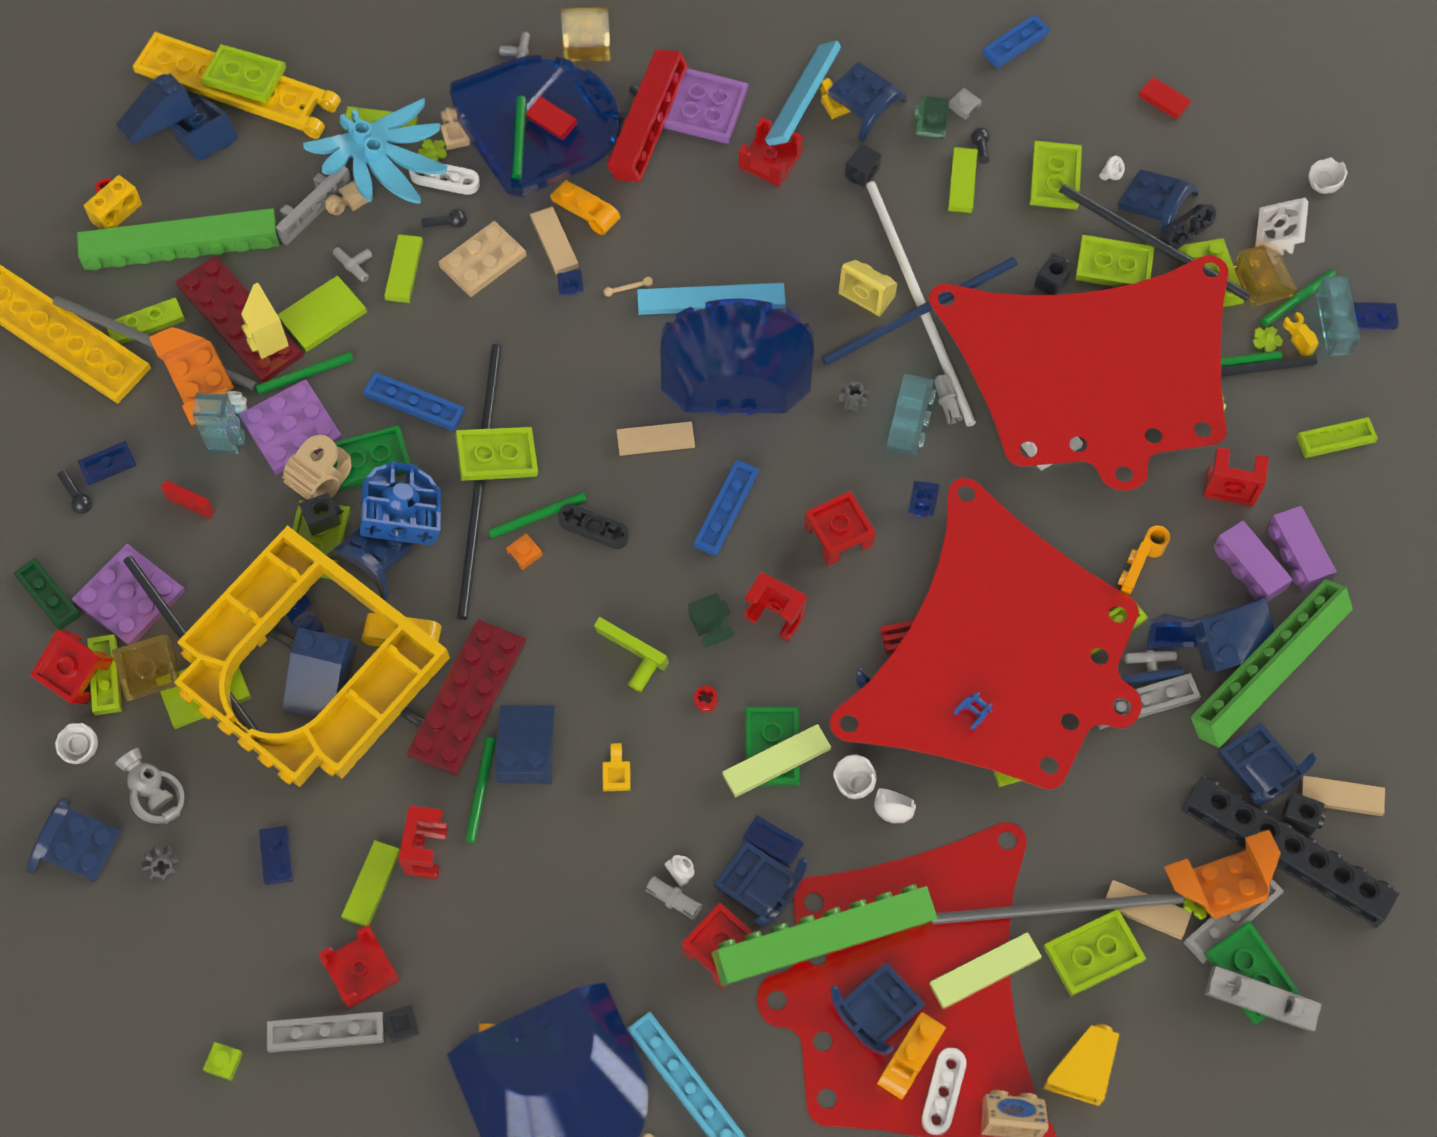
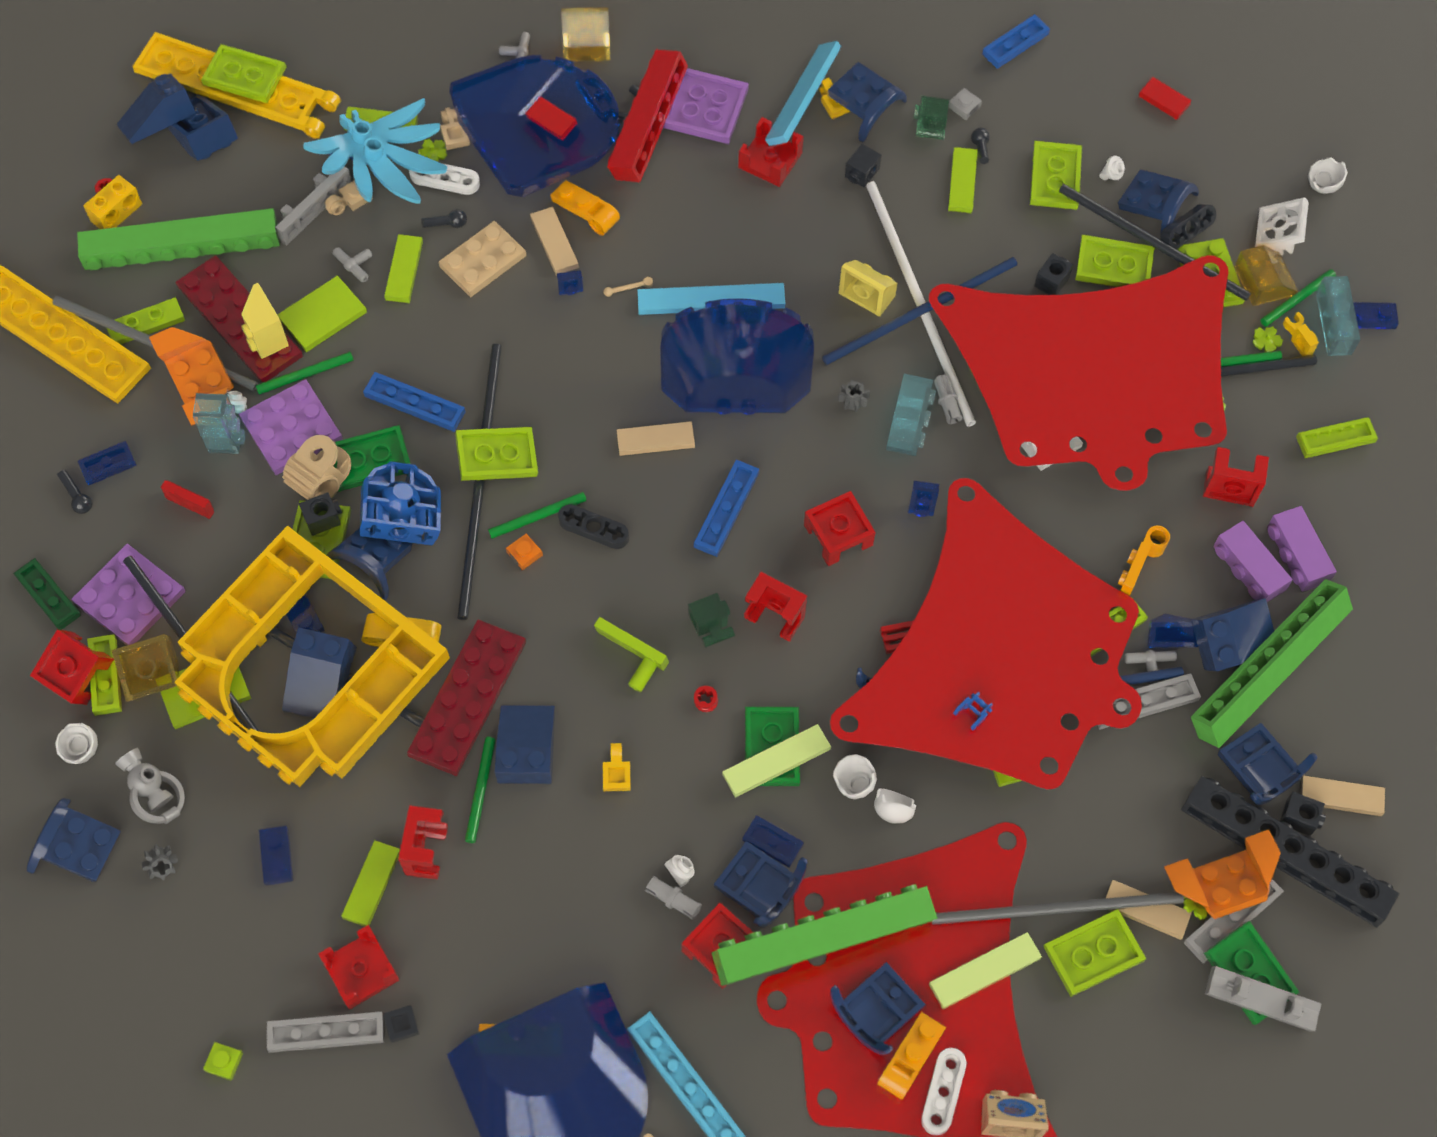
green bar [512,96,526,179] -> none
yellow slope [1043,1024,1119,1106] -> none

